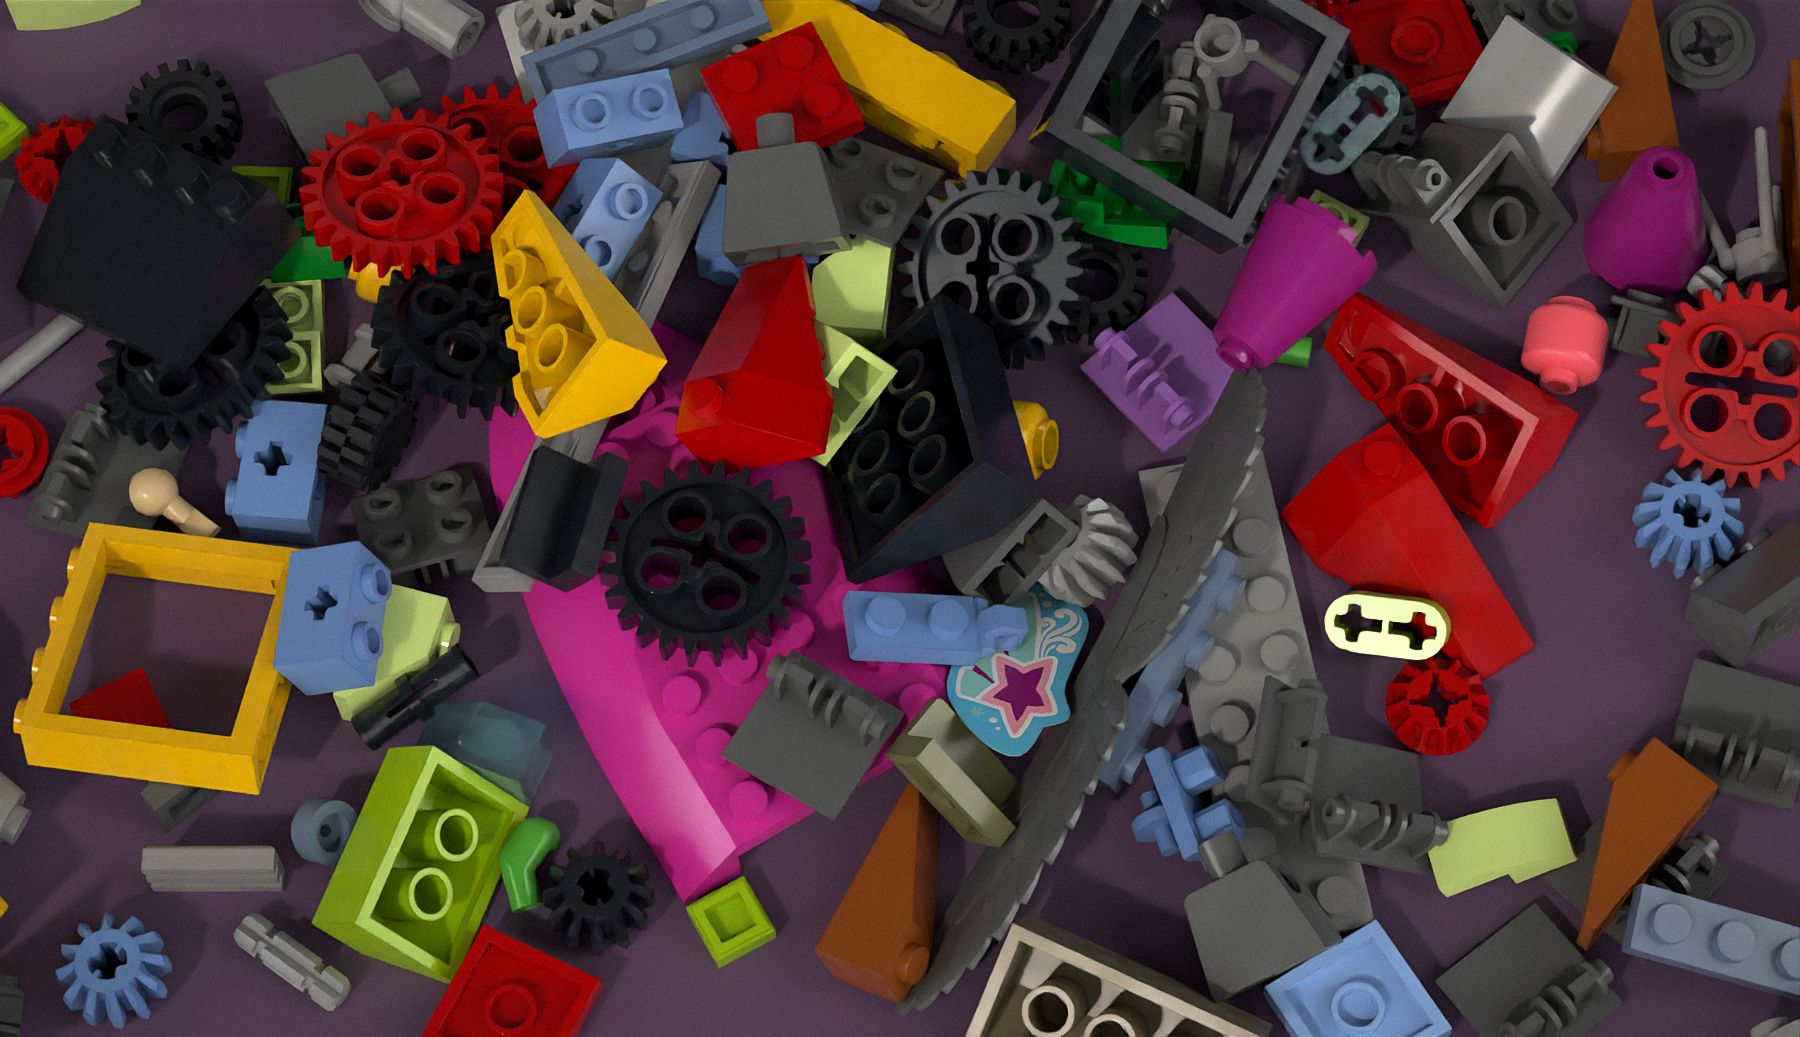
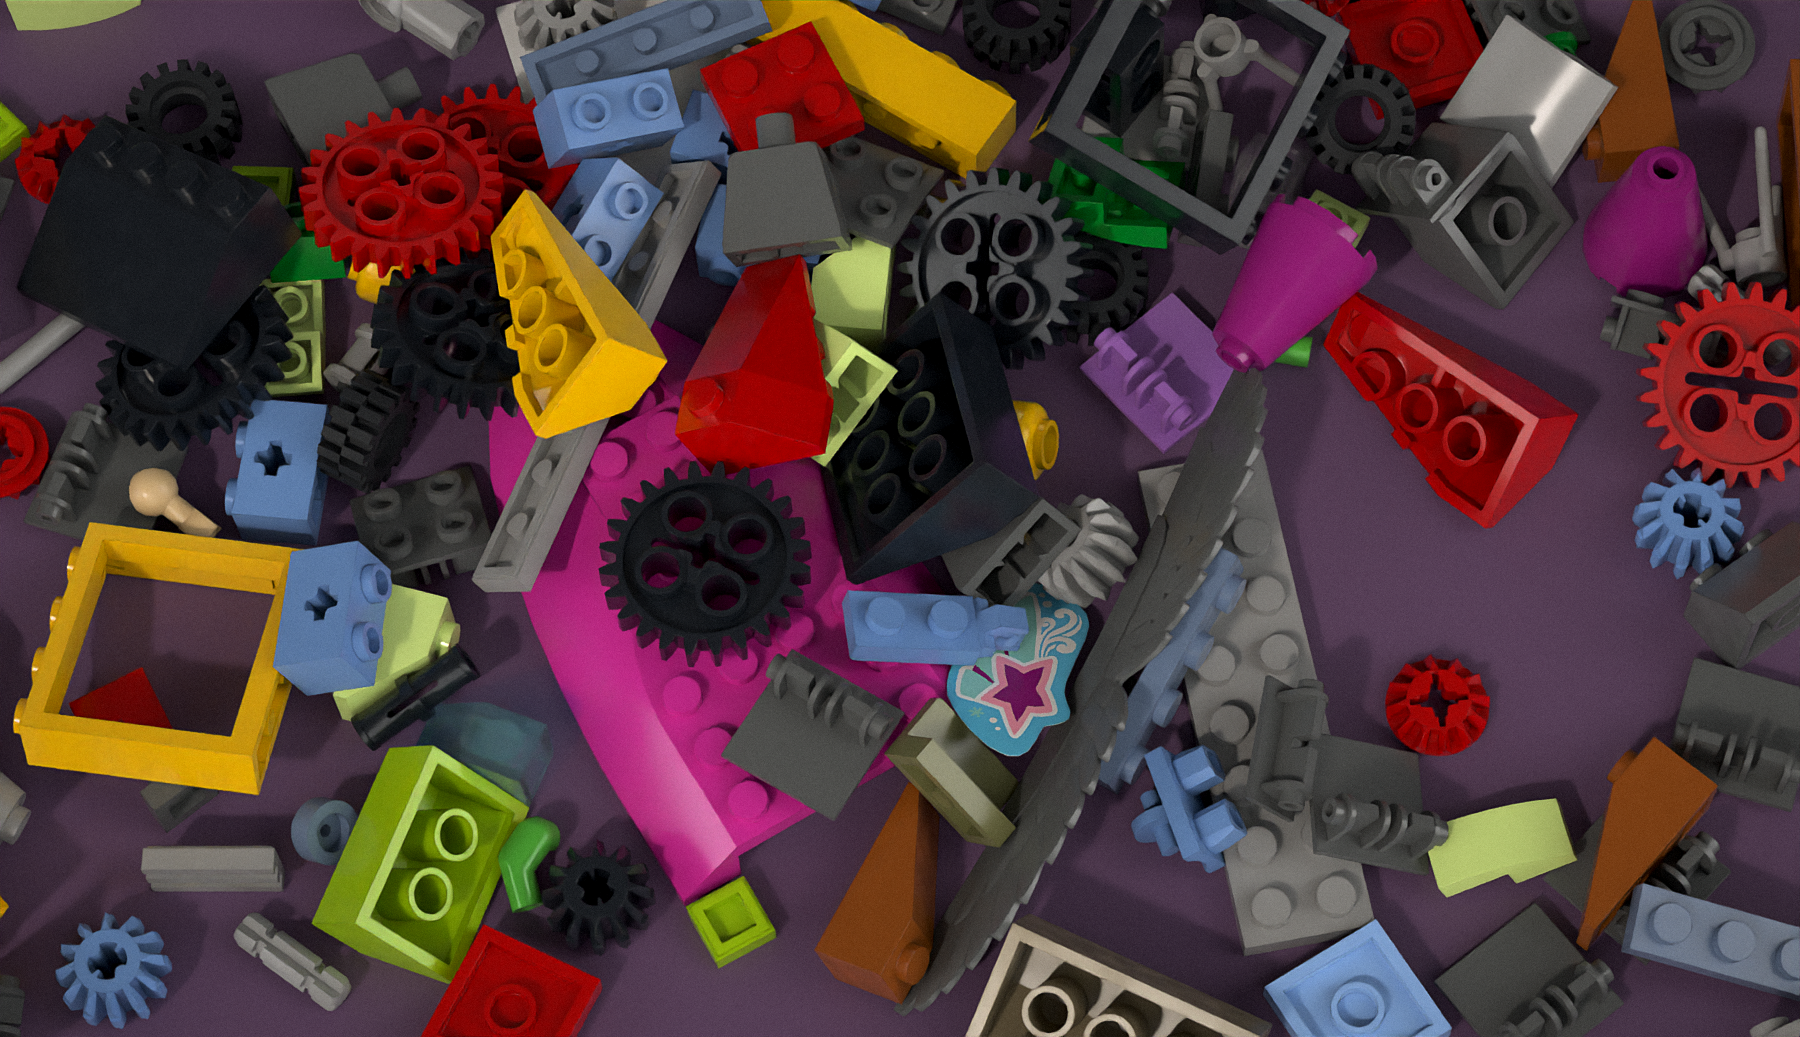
black panel [499,445,629,593] -> none
dark grey torso [1184,830,1344,1003] -> none
red wedge [1280,422,1534,682] -> none
clear light blue beam [1300,72,1401,175] -> none
beam [1324,590,1451,660] -> none
coral head [1521,296,1609,395] -> none

